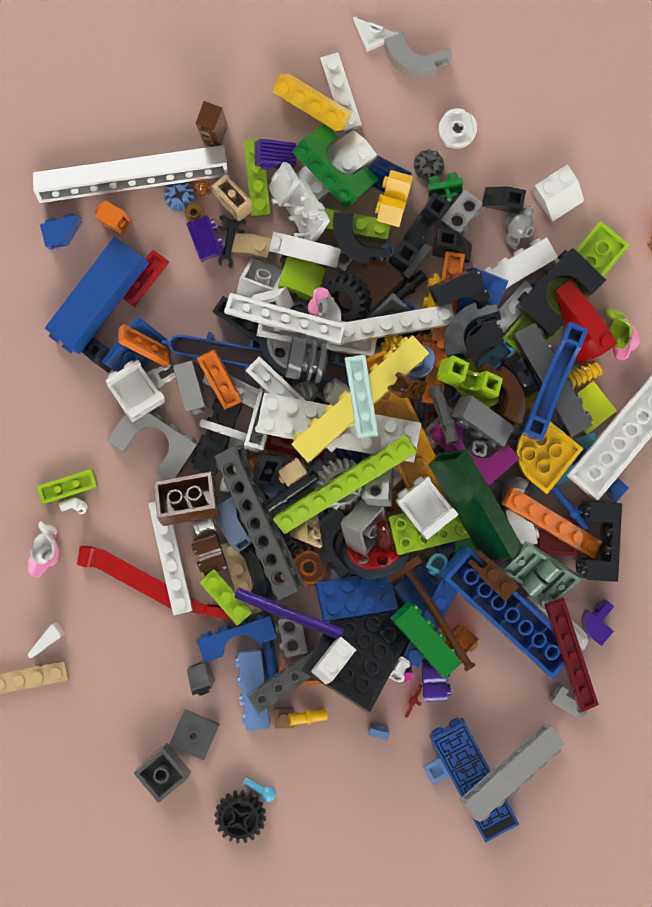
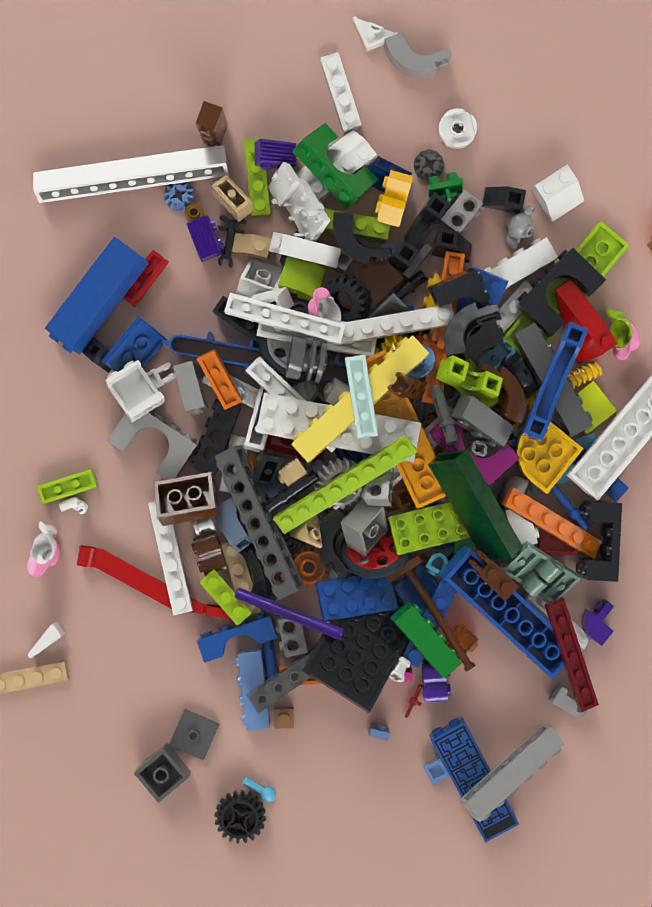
blue slope [40,213,82,250] -> none
orange brick [95,200,132,236] -> none
orange plate [118,324,170,367] -> none
black slope [187,661,215,696] -> none
clear orange bush [192,182,211,197] -> none
white tile [199,419,247,441] -> none
yellow brick [272,73,352,131] -> none
yellow pin [287,708,328,726] -> none
white brick [311,637,356,684] -> none
clear red cone [376,520,394,550] -> none
white panel [395,476,458,539] -> none

